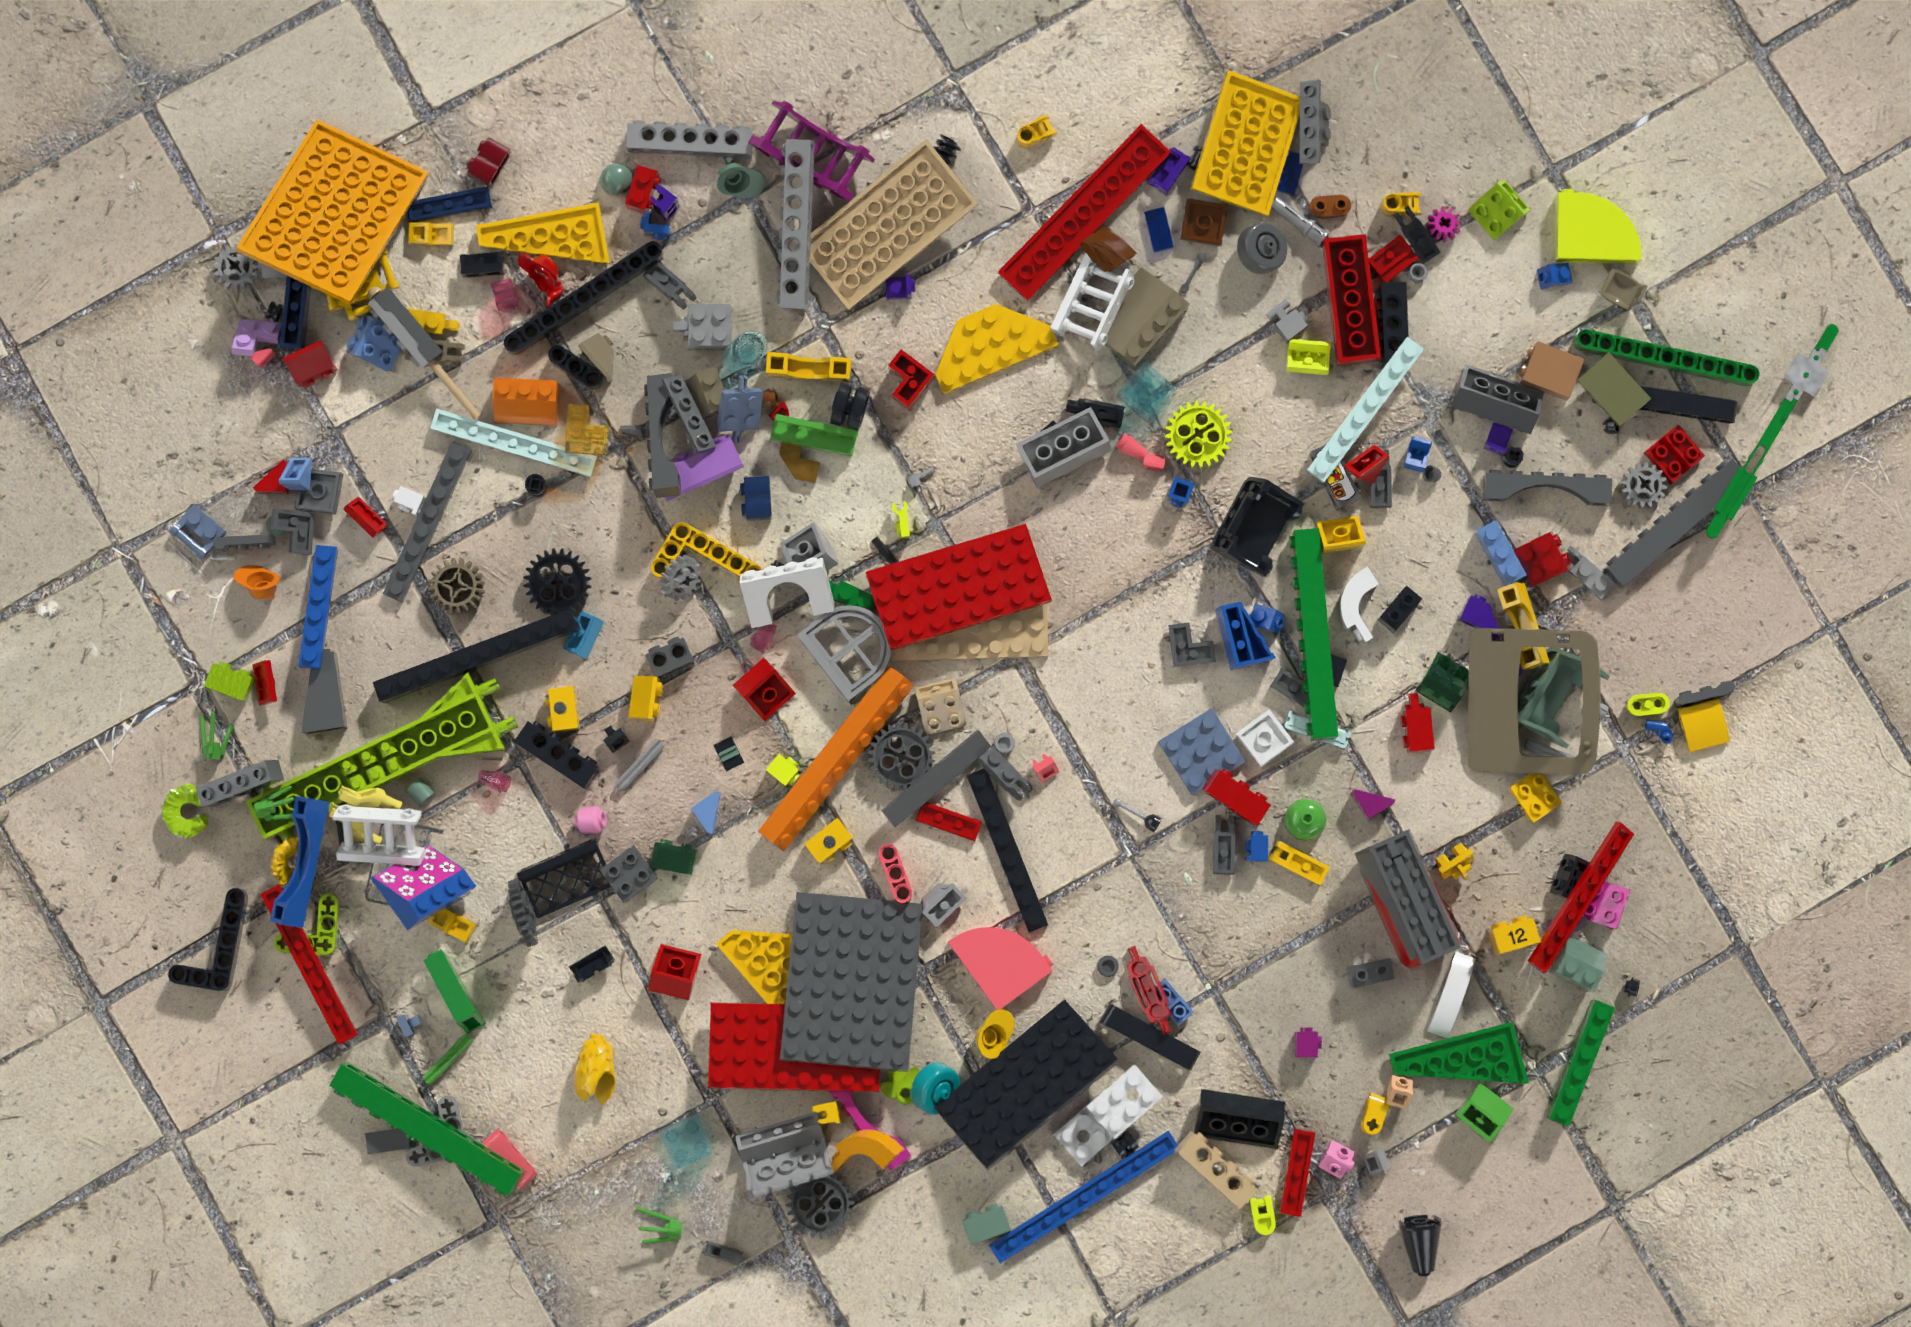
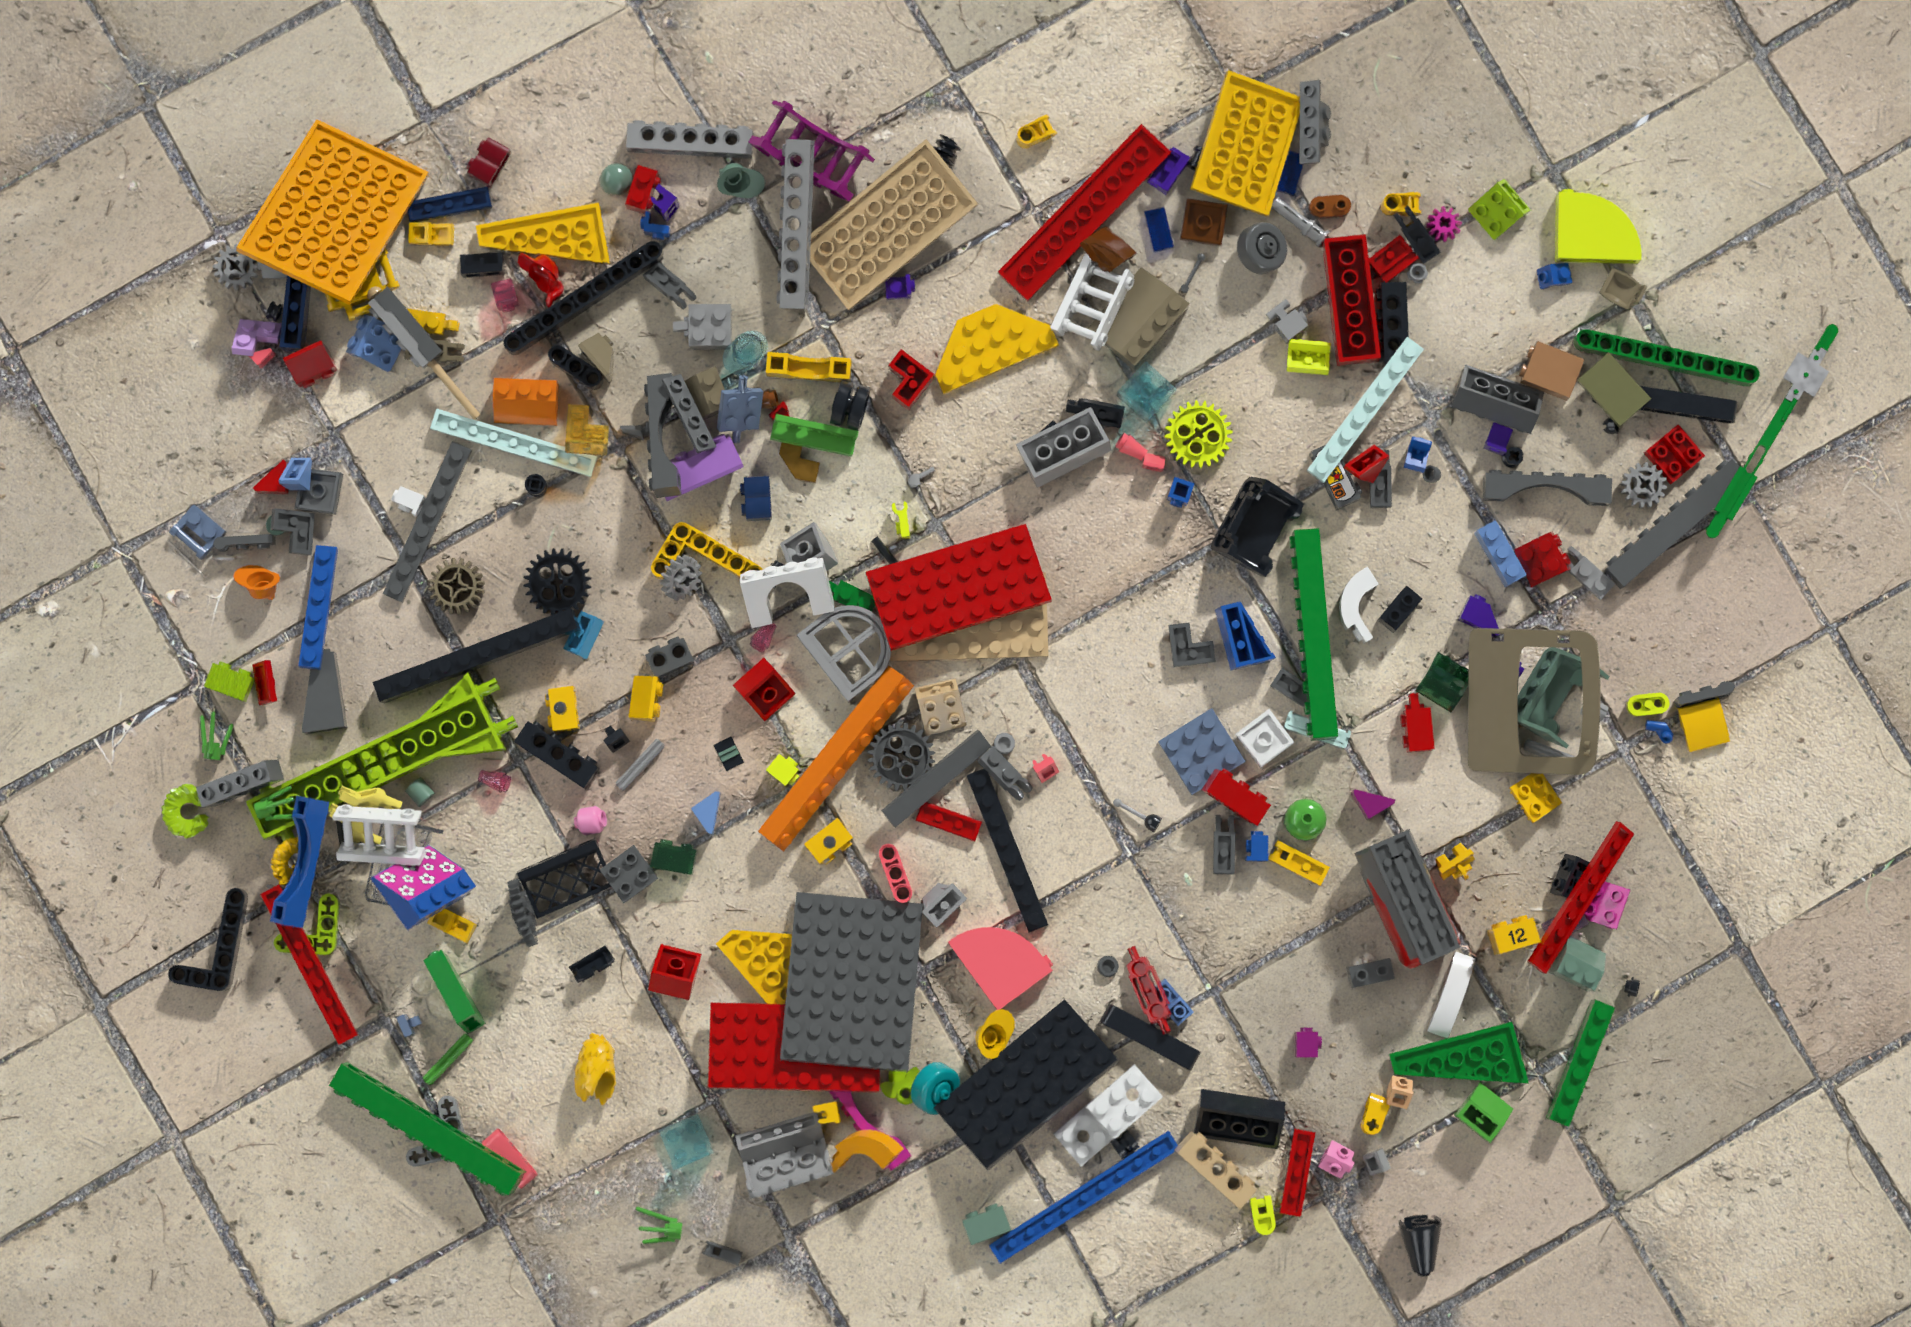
red plate [343,496,388,538] -> none
dark grey tile [365,1129,411,1154] -> none
dark grey gear [786,1173,855,1239] -> none
blue bracket [1250,604,1285,634] -> none
yellow slope [1317,516,1366,554] -> none
black piece [1331,654,1347,687] -> none
yellow arch [1497,582,1550,670] -> none

